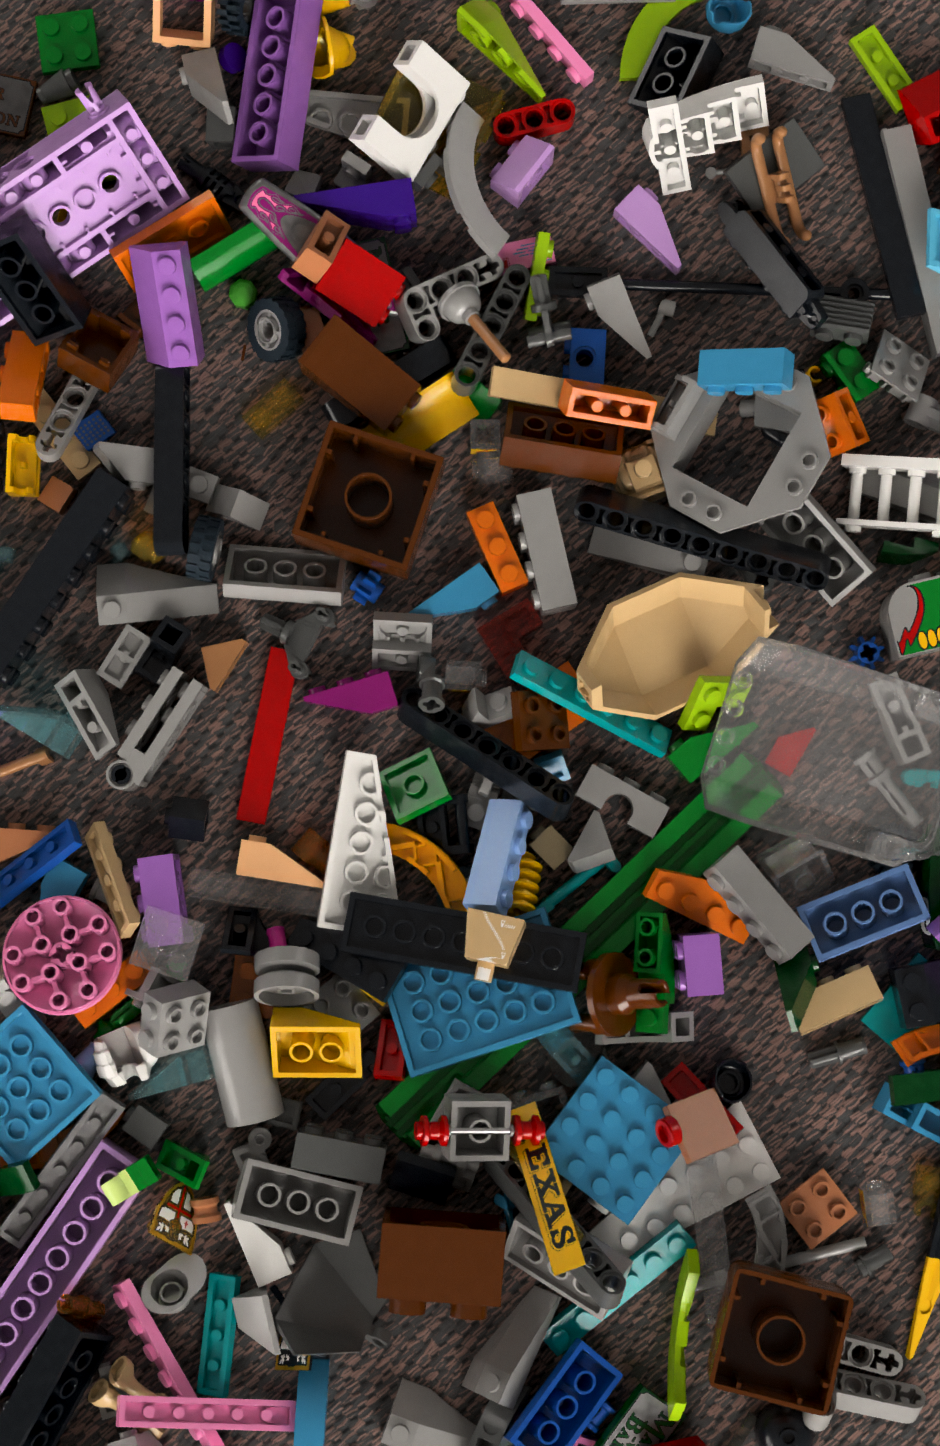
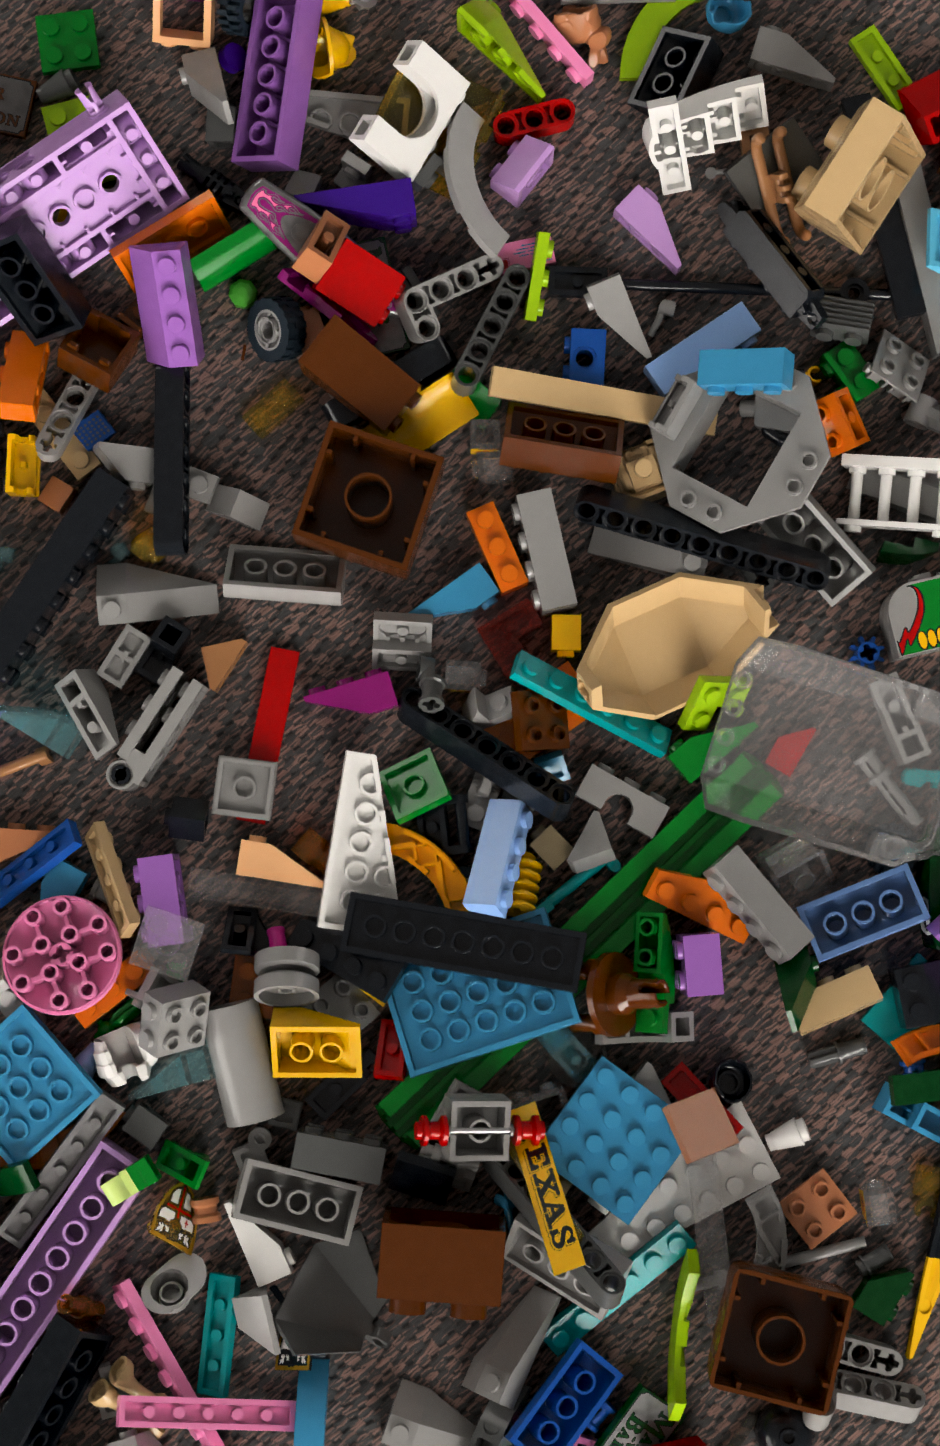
black wheel [186,514,224,583] -> none
dark grey axle [259,607,338,681] -> none
blue gear [349,569,386,606] -> none
light grey piece [437,281,511,363] -> none
tan torso [465,907,526,983] -> none
dark grey axle [526,273,573,349] -> none
orange brick [558,378,657,430] -> none
red tile [655,1116,682,1148] -> none
none -> light grey plate [211,755,278,821]
none -> nougat animal [551,4,612,68]
none -> yellow brick [551,614,581,658]
none -> light blue brick [643,301,761,397]
none -> white cone [764,1117,811,1152]
none -> tan slope [791,97,926,256]
none -> dark green slope [852,1267,914,1326]

